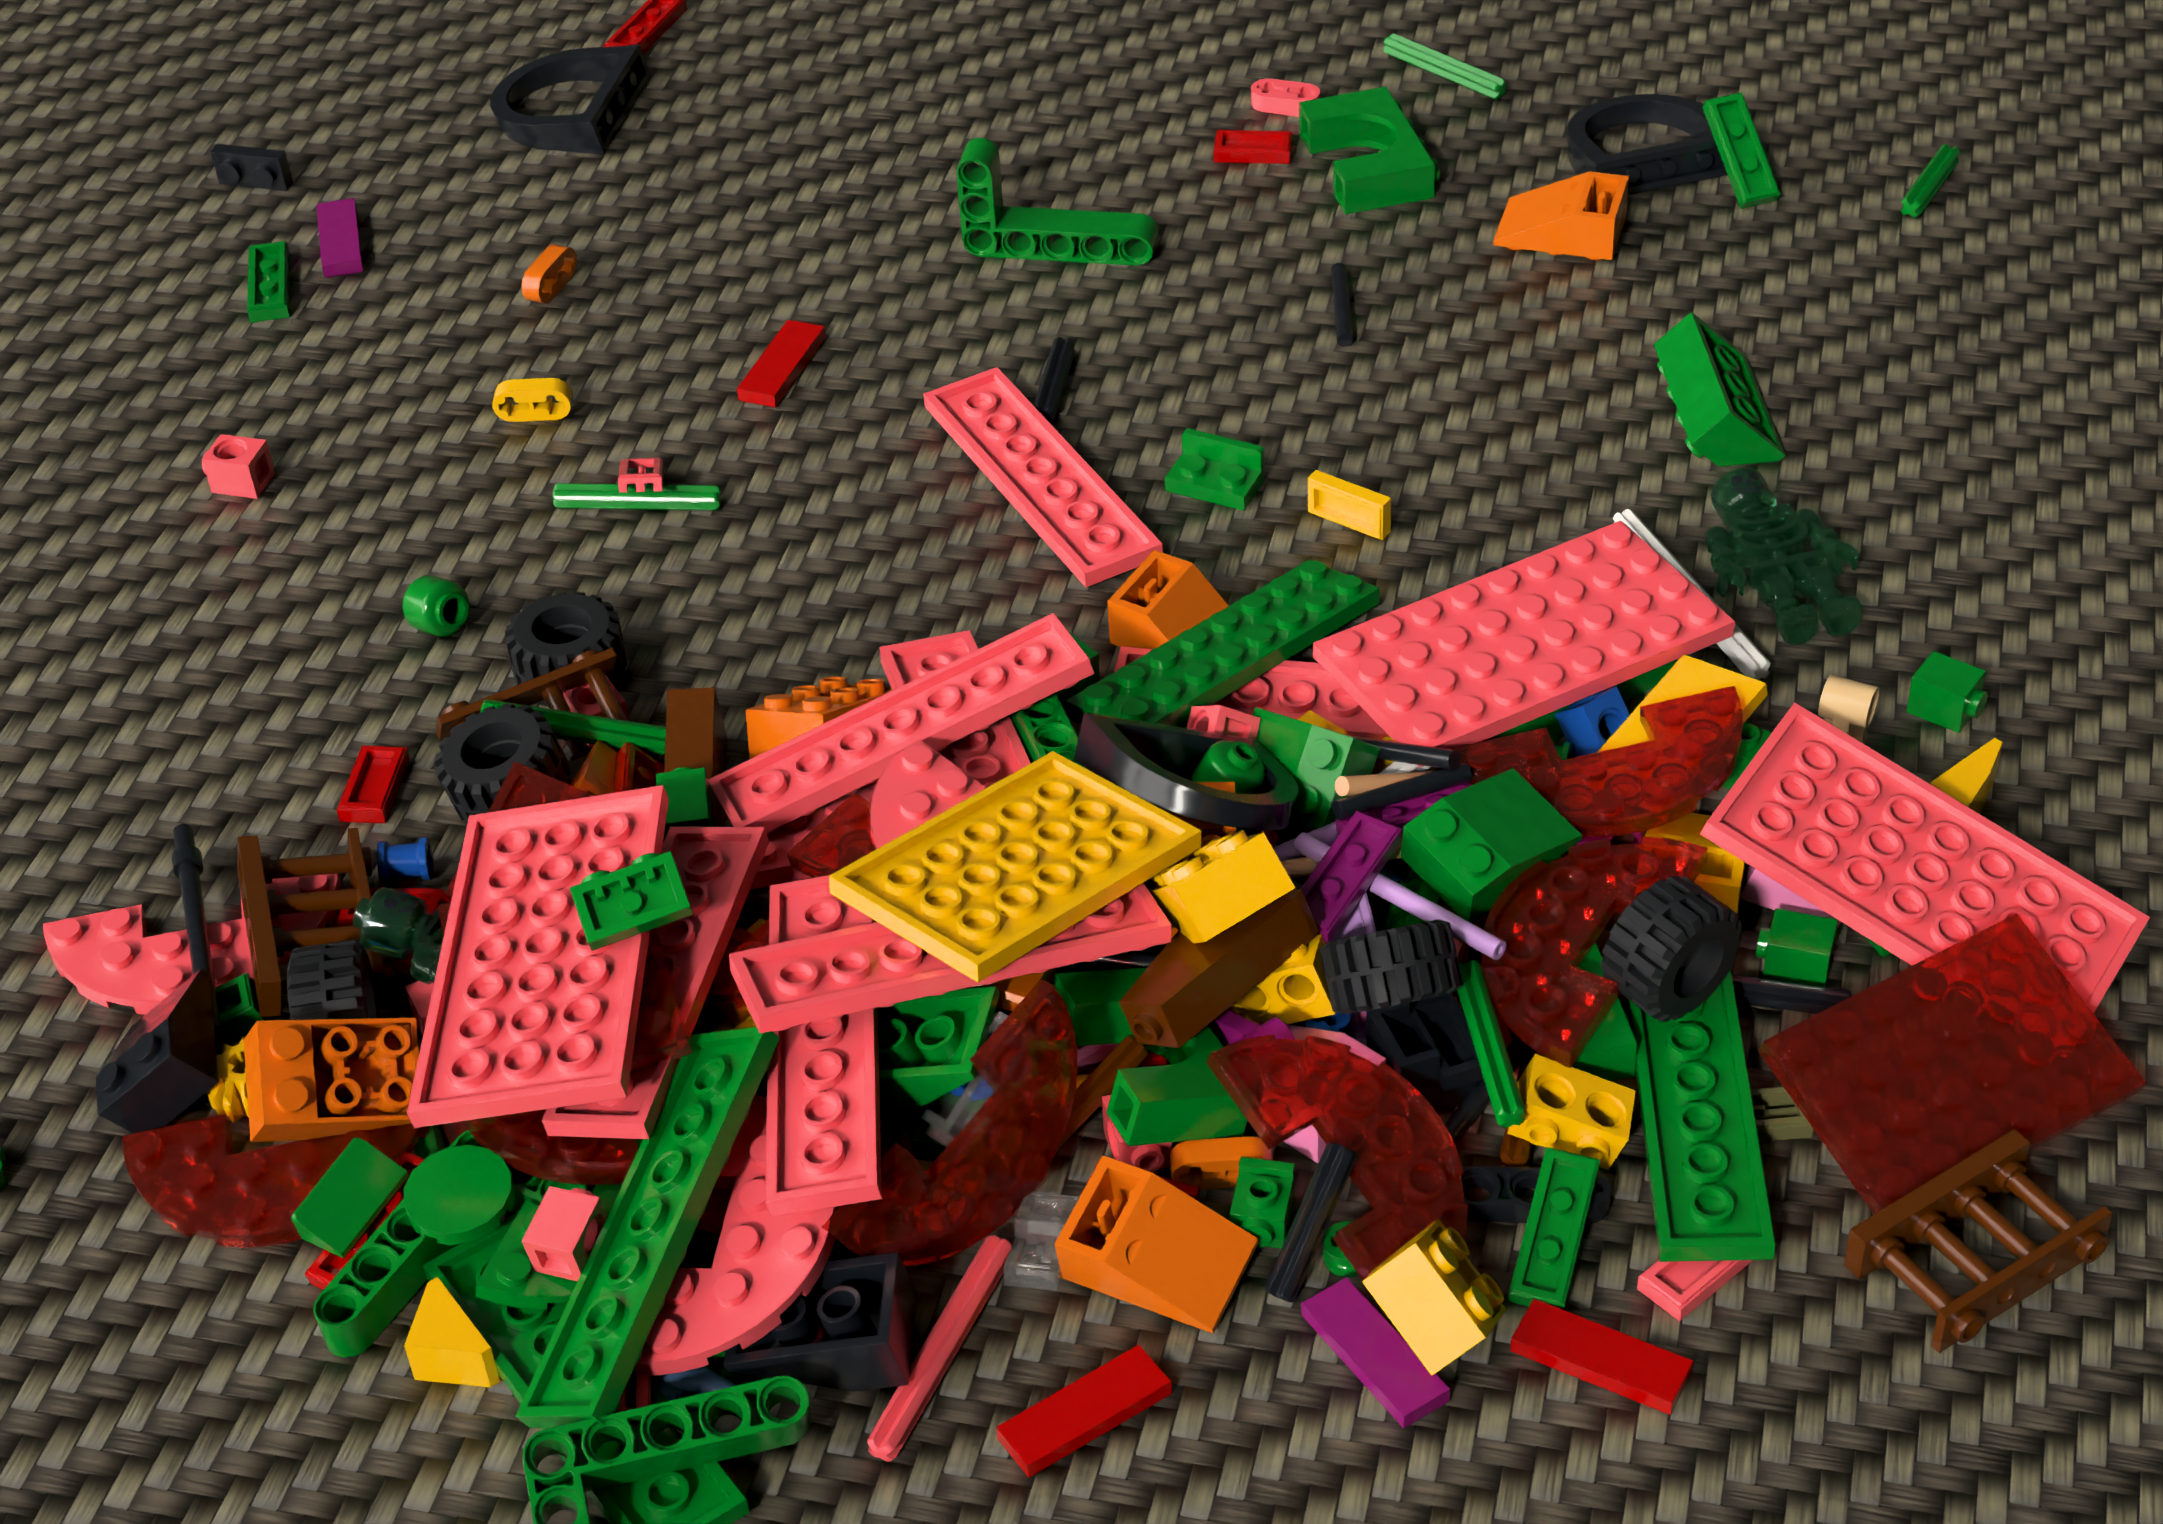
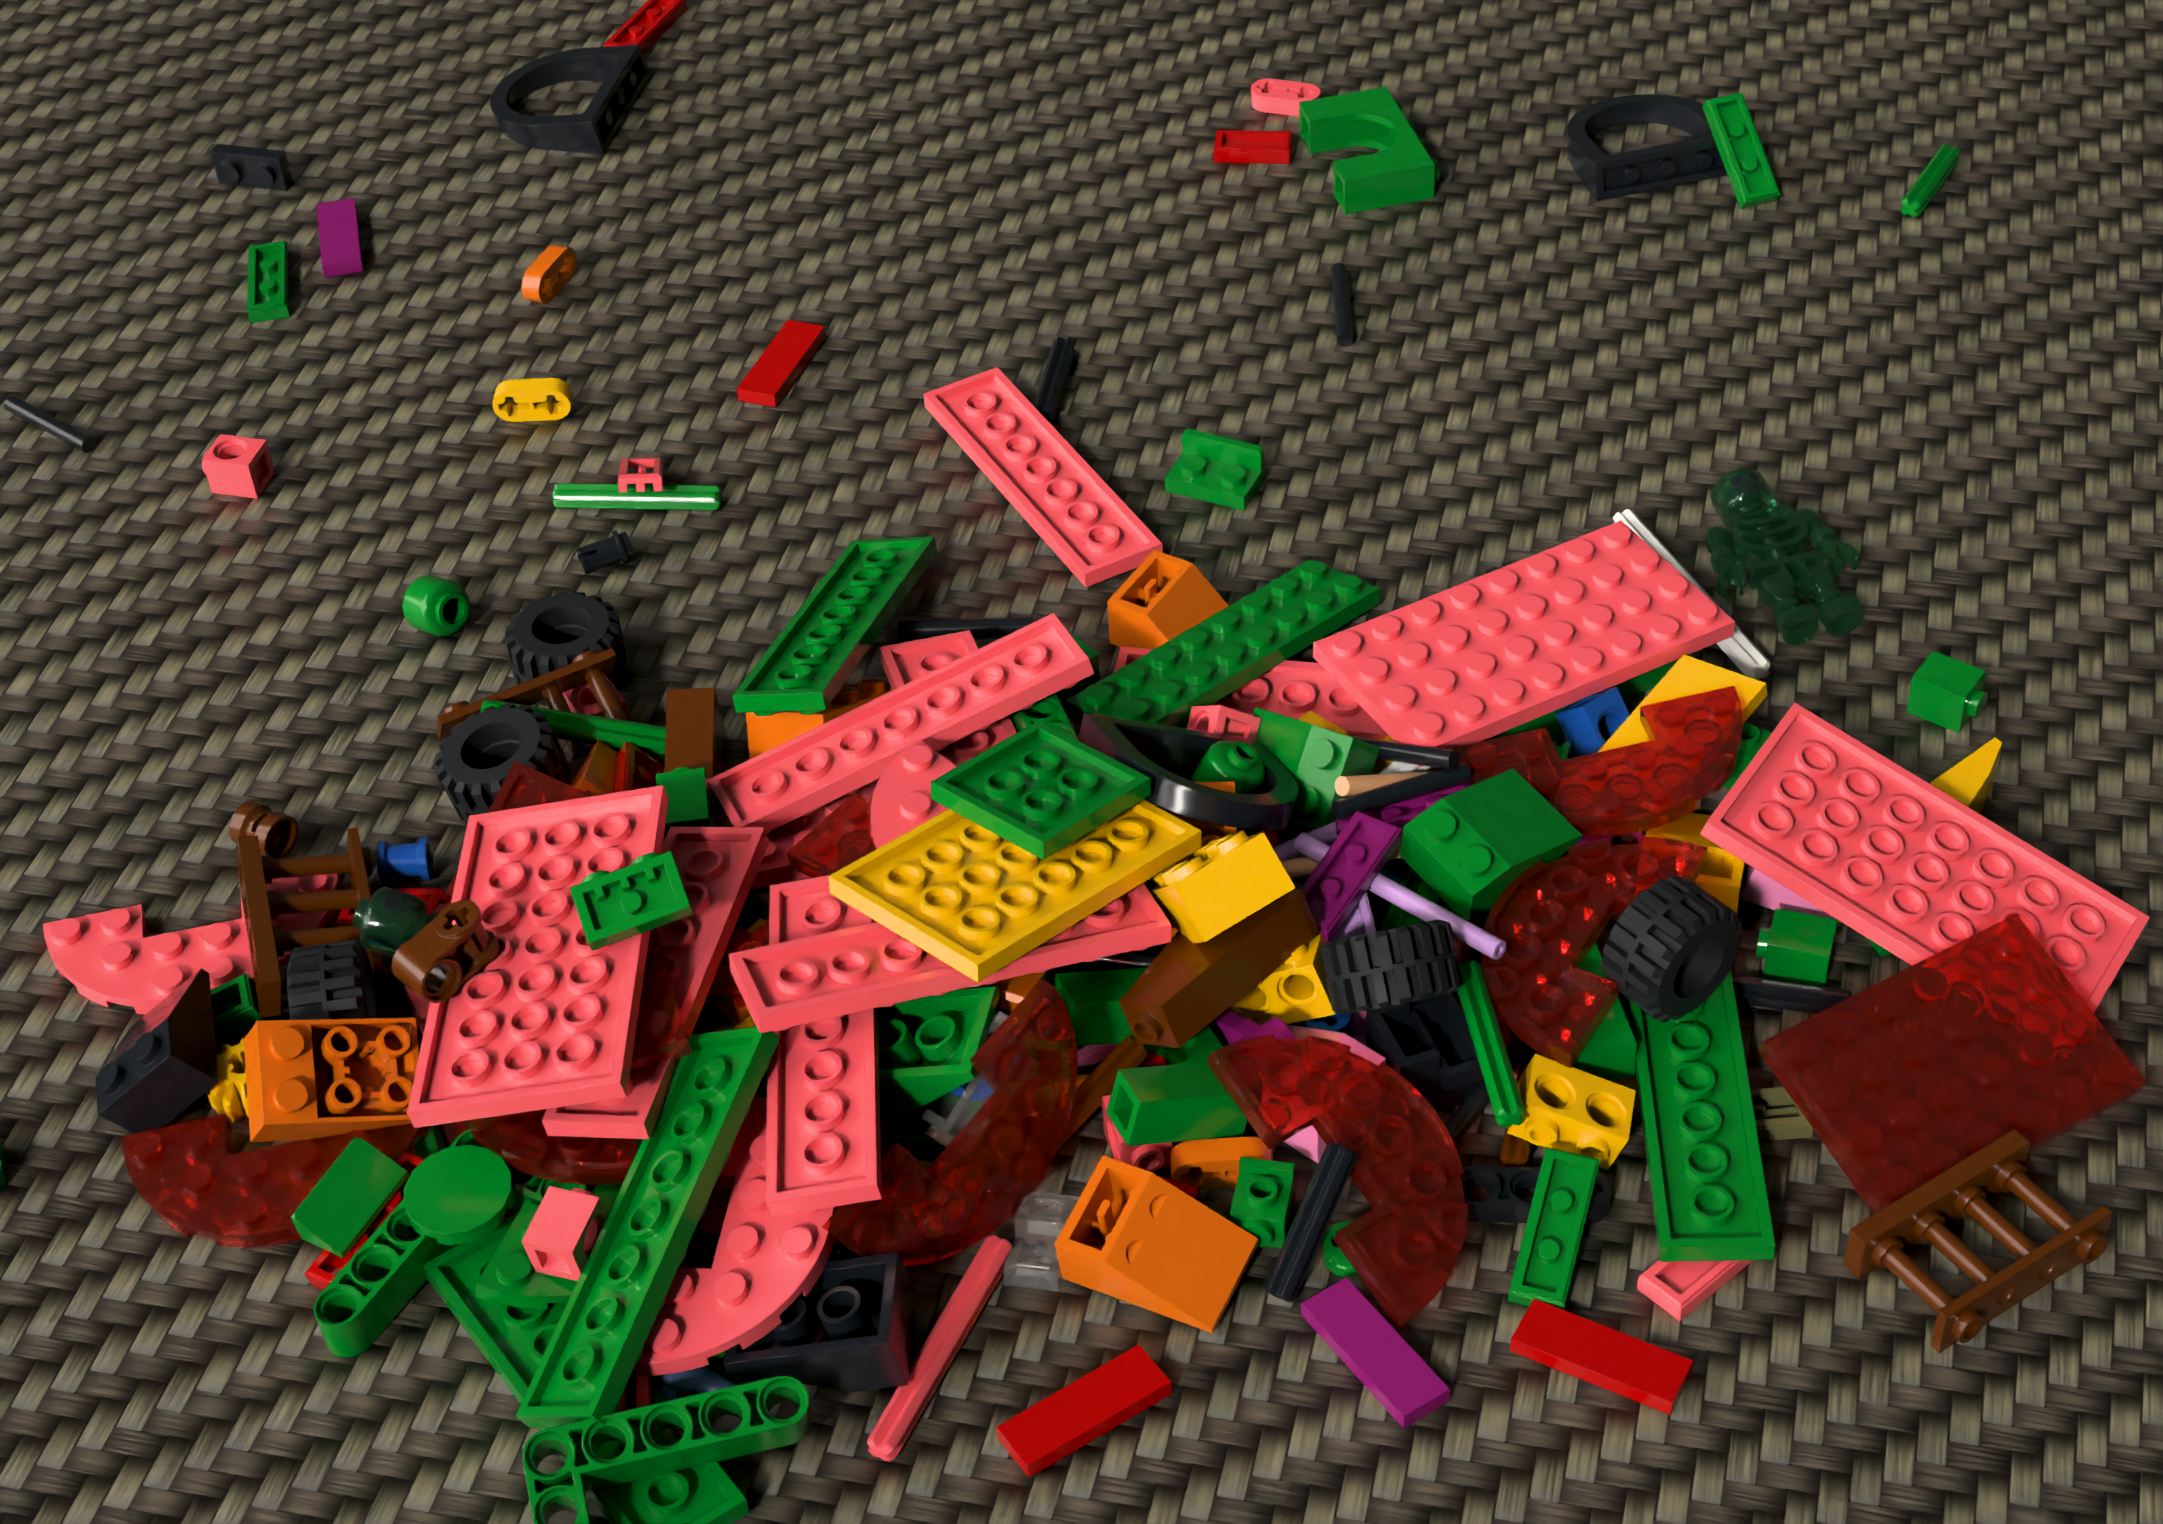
black bar [172,824,222,1039] -> none
red tile [337,746,410,824] -> none
yellow slope [404,1277,501,1388] -> none
green beam [956,138,1159,266] -> none
yellow tile [1308,470,1391,541] -> none
yellow slope [1362,1219,1507,1376] -> none
axle [1383,33,1507,100] -> none
orange slope [1493,171,1629,260] -> none
green slope [1654,312,1786,467] -> none
tan piece [1818,674,1879,744] -> none
none -> black bar [4,396,95,453]
none -> reddish brown wheel [229,800,298,859]
none -> reddish brown piece [391,900,500,1003]
none -> black pin [575,530,635,574]
none -> green plate [732,536,938,716]
none -> black bar [898,617,1035,639]
none -> green plate [931,721,1151,860]

